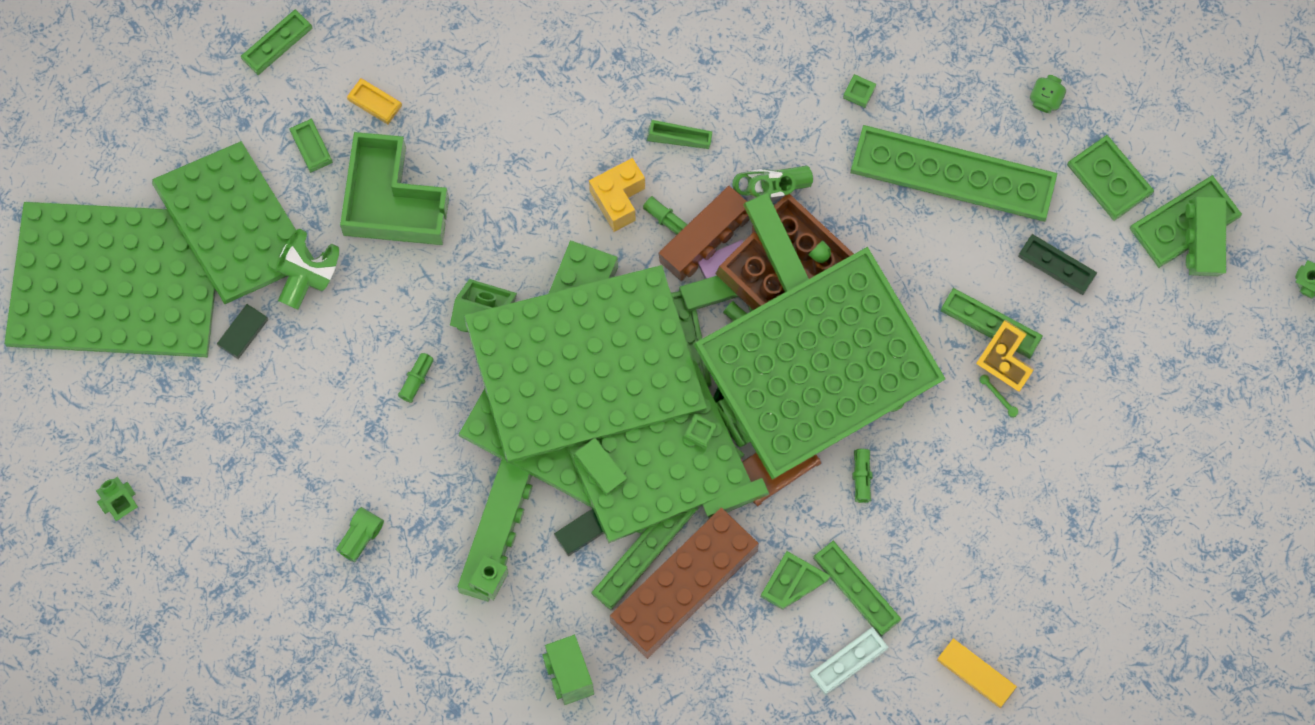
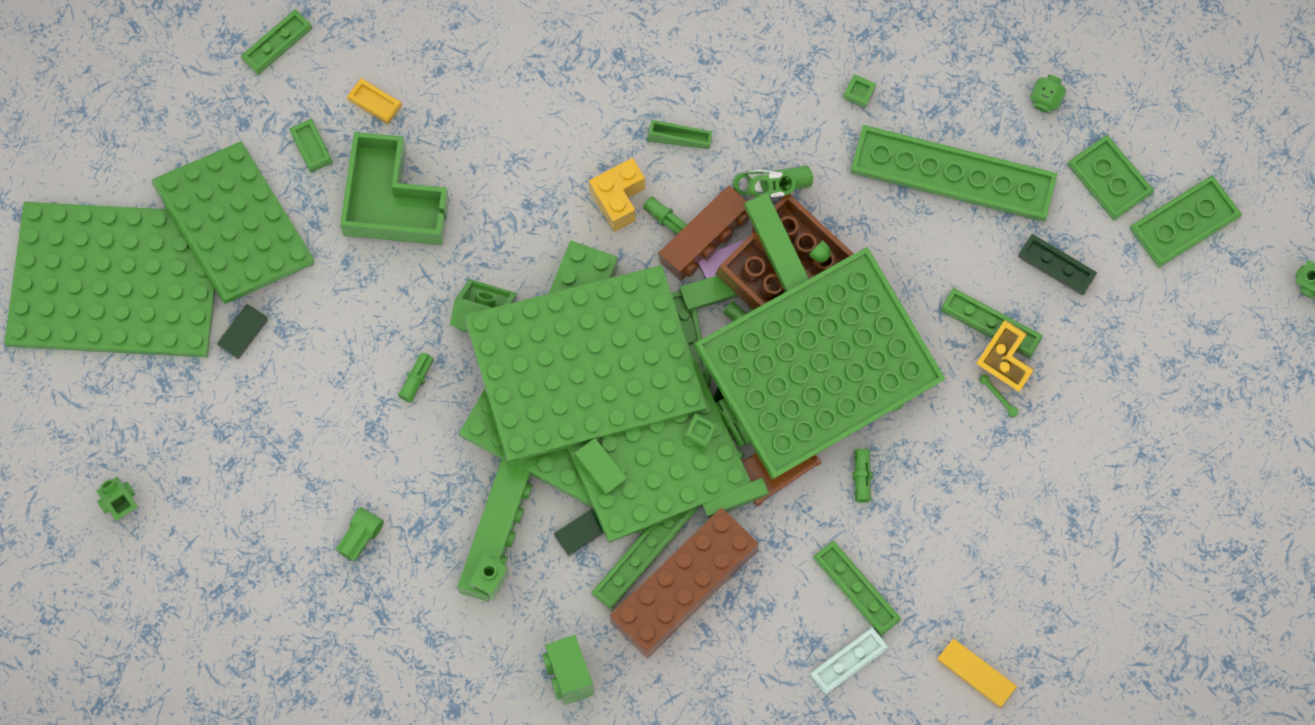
bright green connector [276,229,339,310] -> none
bright green wing [760,551,830,610] -> none
bright green brick [1186,196,1226,276] -> none

